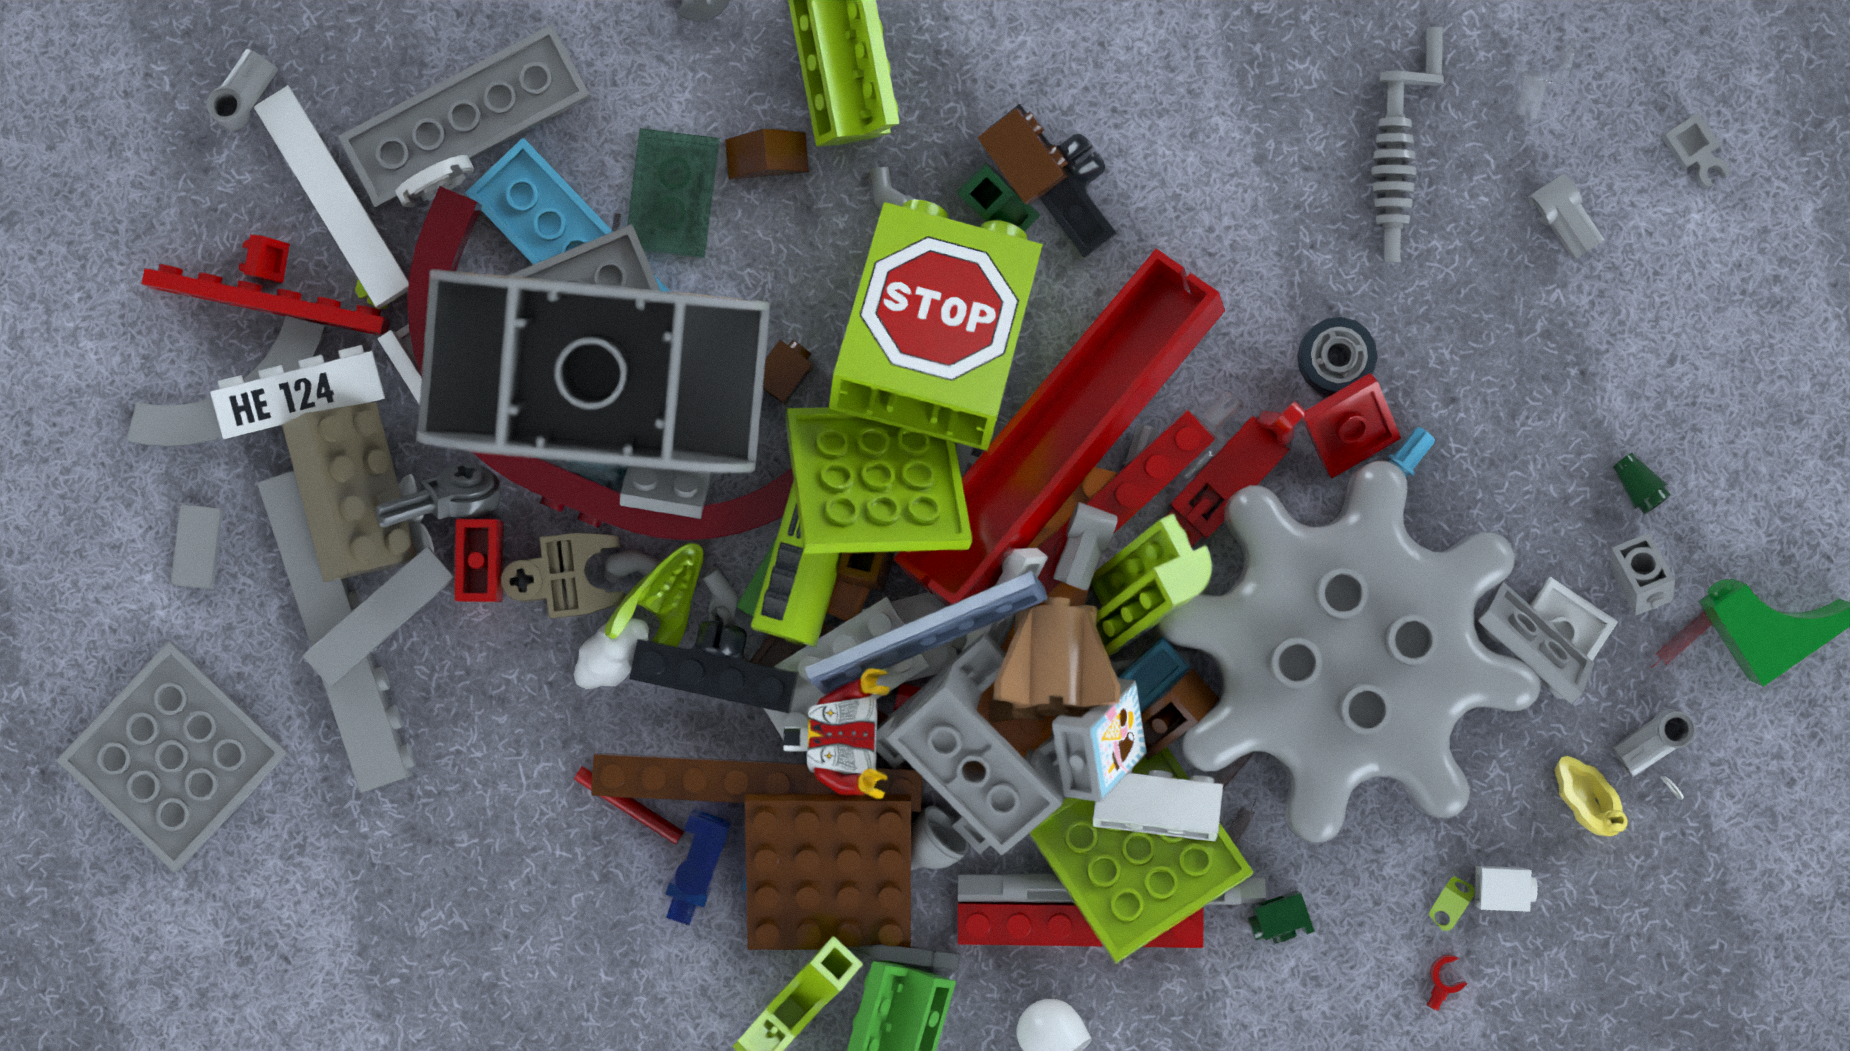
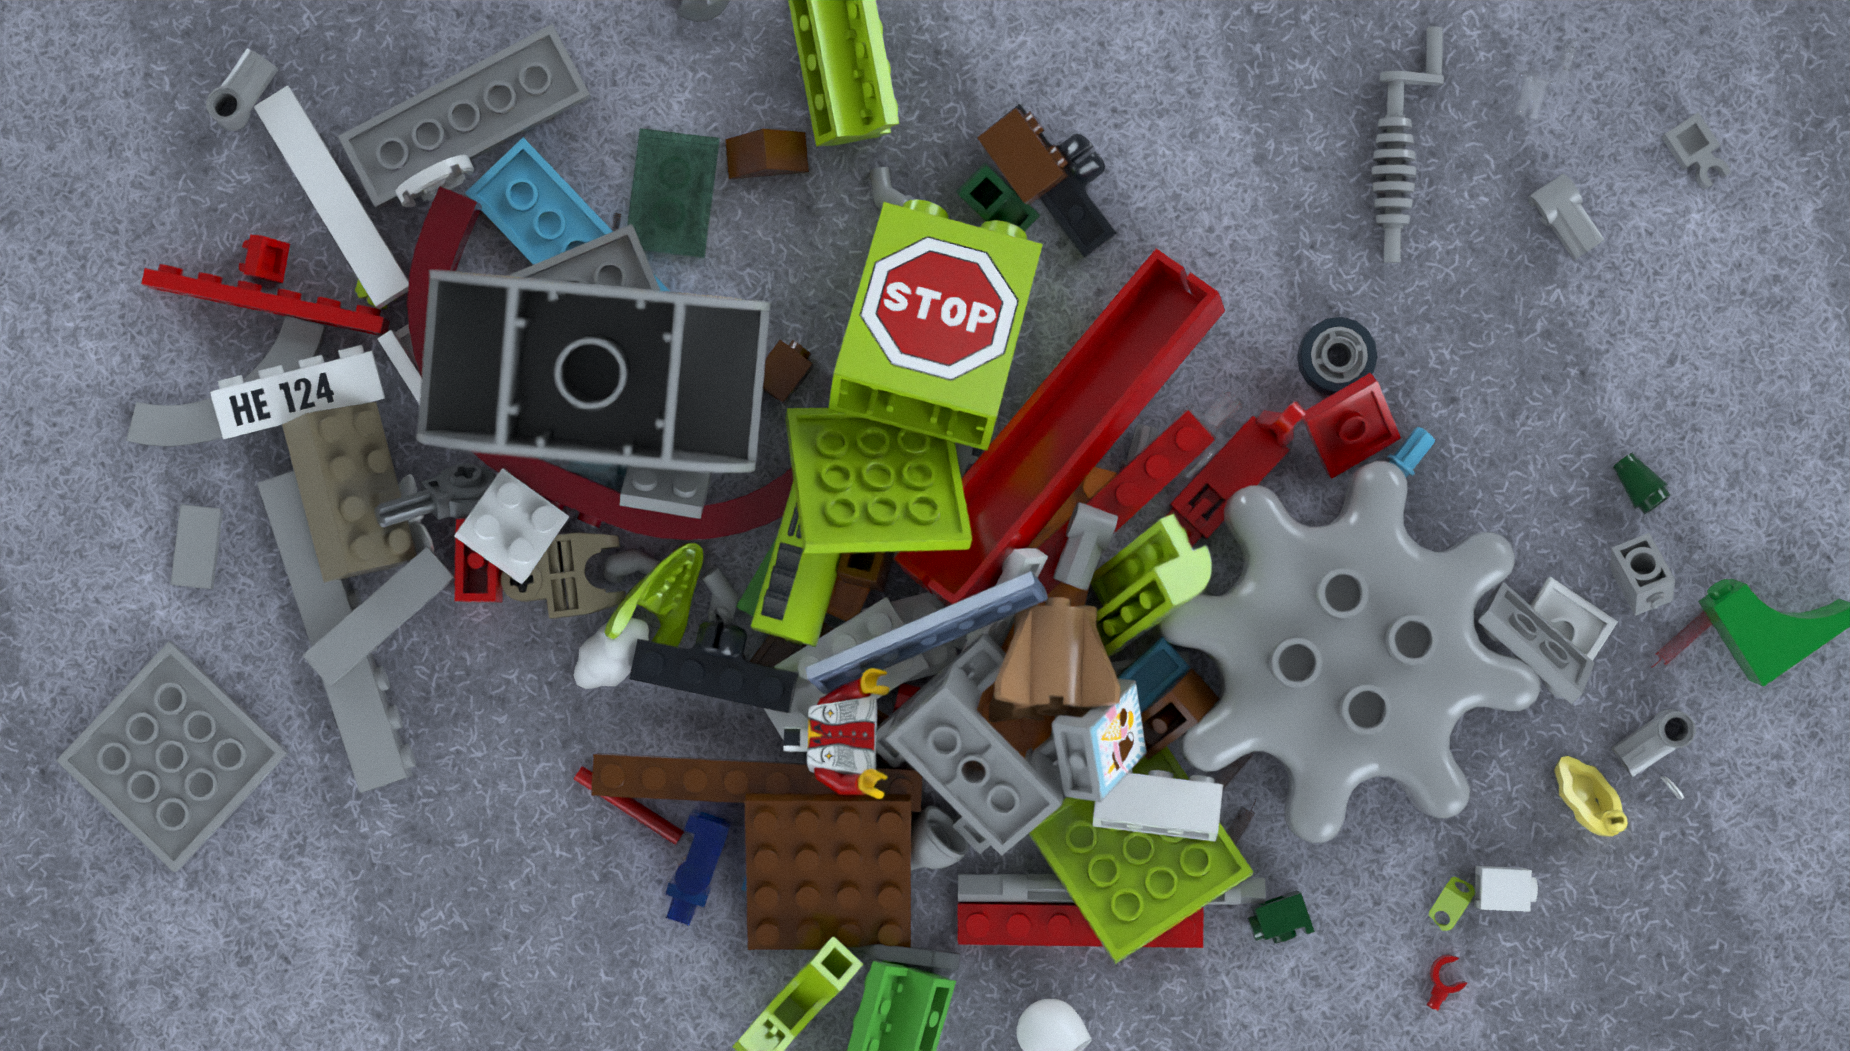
none -> white plate [454,469,569,584]

